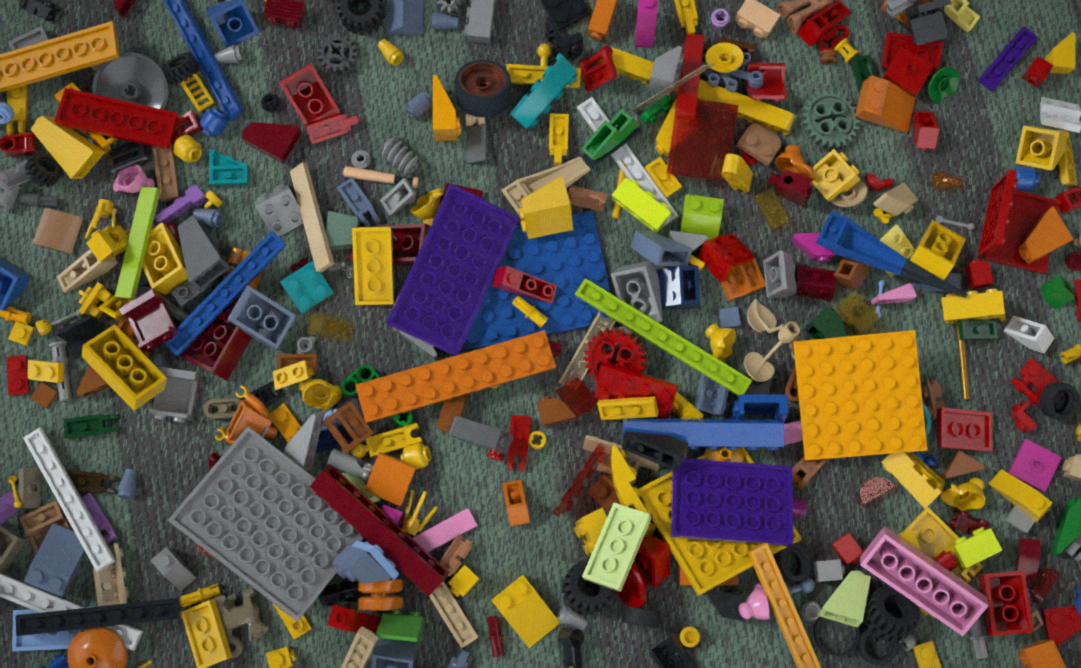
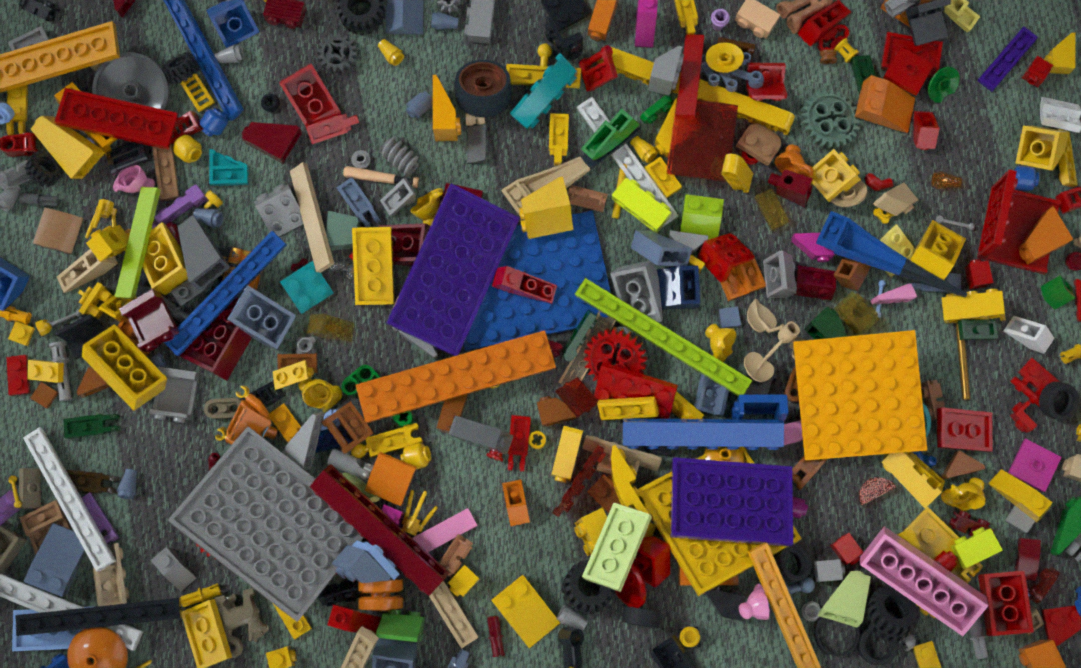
yellow axle [512,296,549,328] -> none
black slope [622,431,688,471] -> none
sticker [627,64,715,113] -> none
none -> yellow slope [551,426,583,483]
none -> dark green hinge [562,309,597,362]
none -> yellow cone [630,136,658,163]

